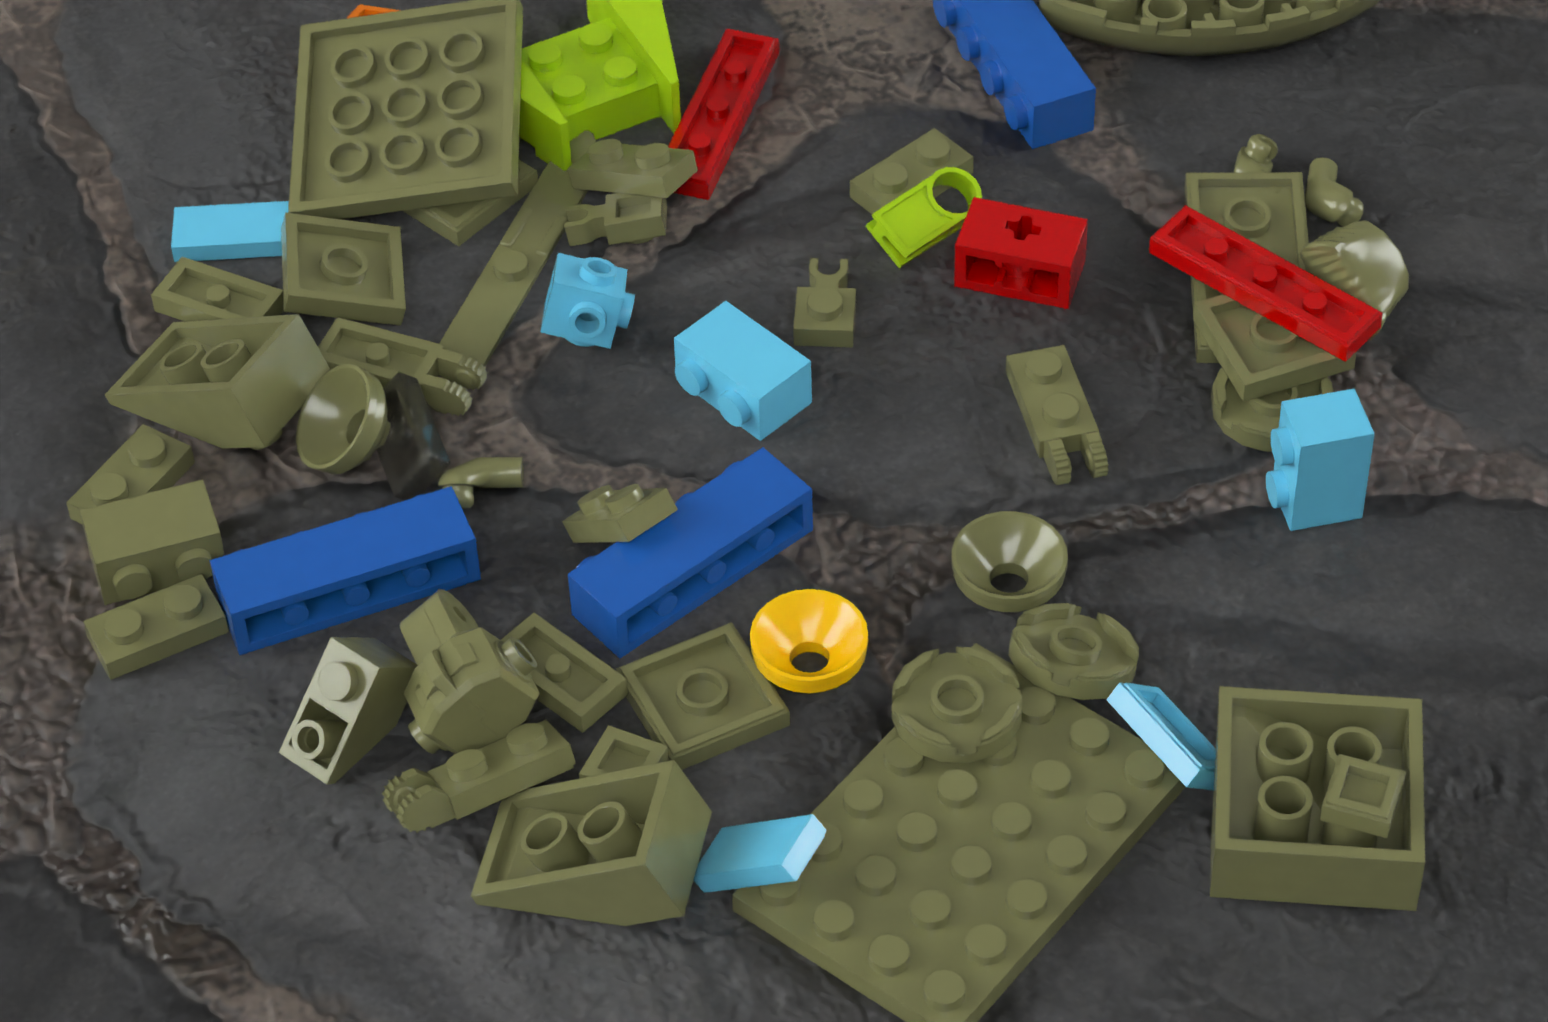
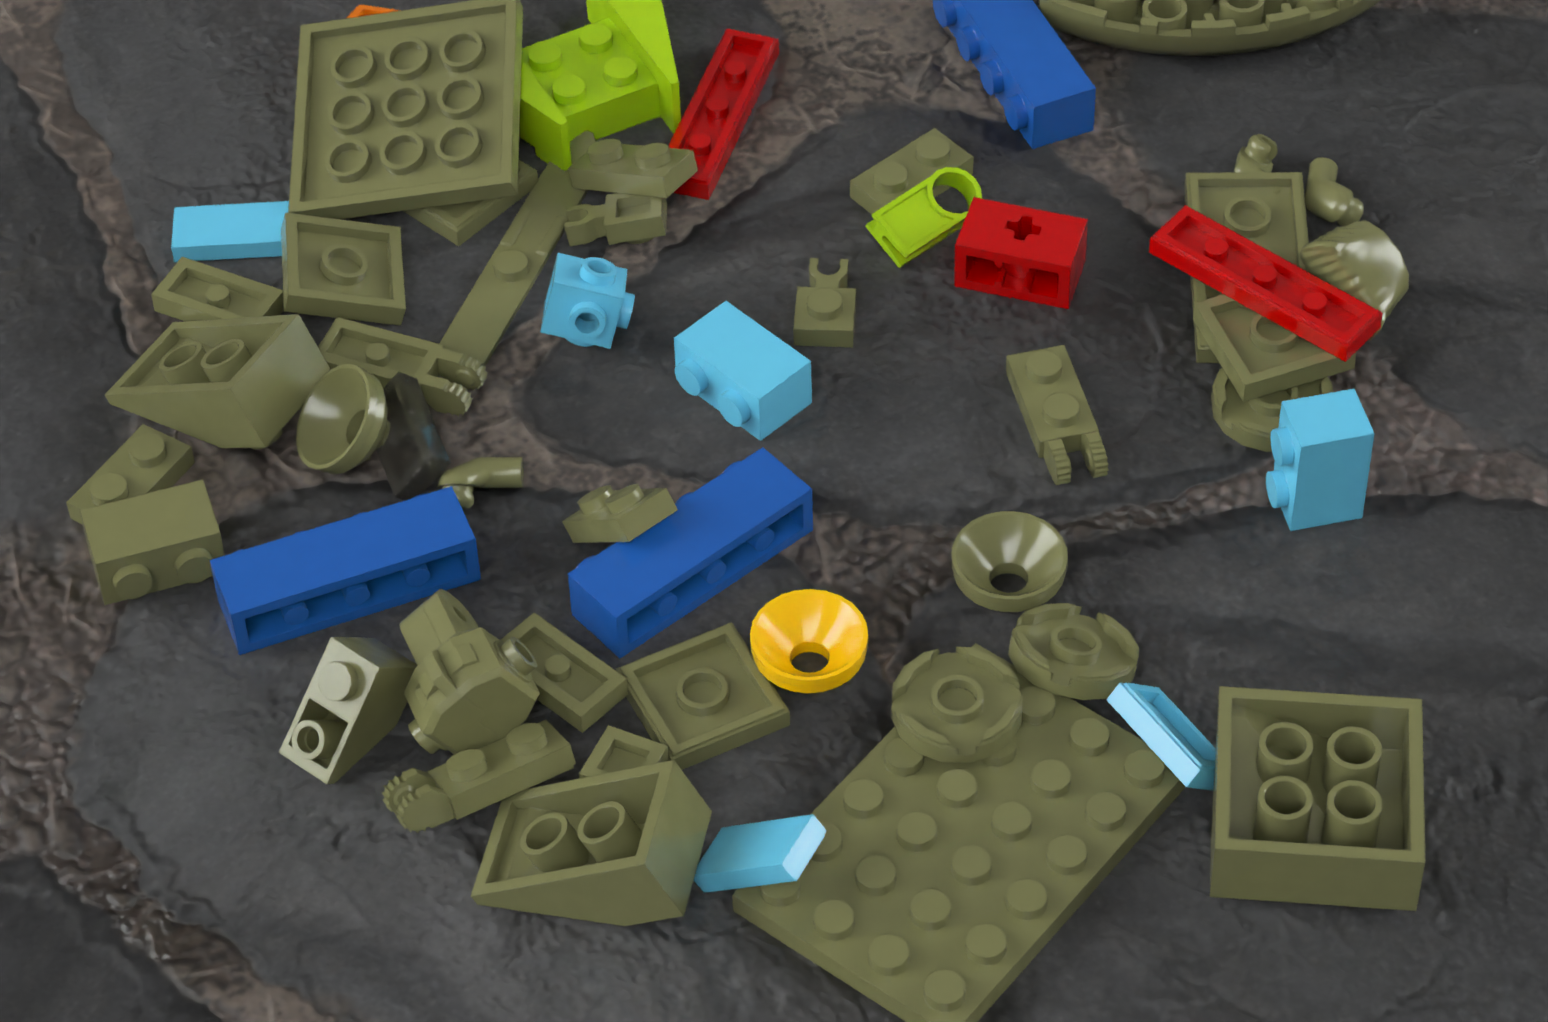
olive plate [83,574,229,680] -> none
olive tile [1320,754,1406,838] -> none

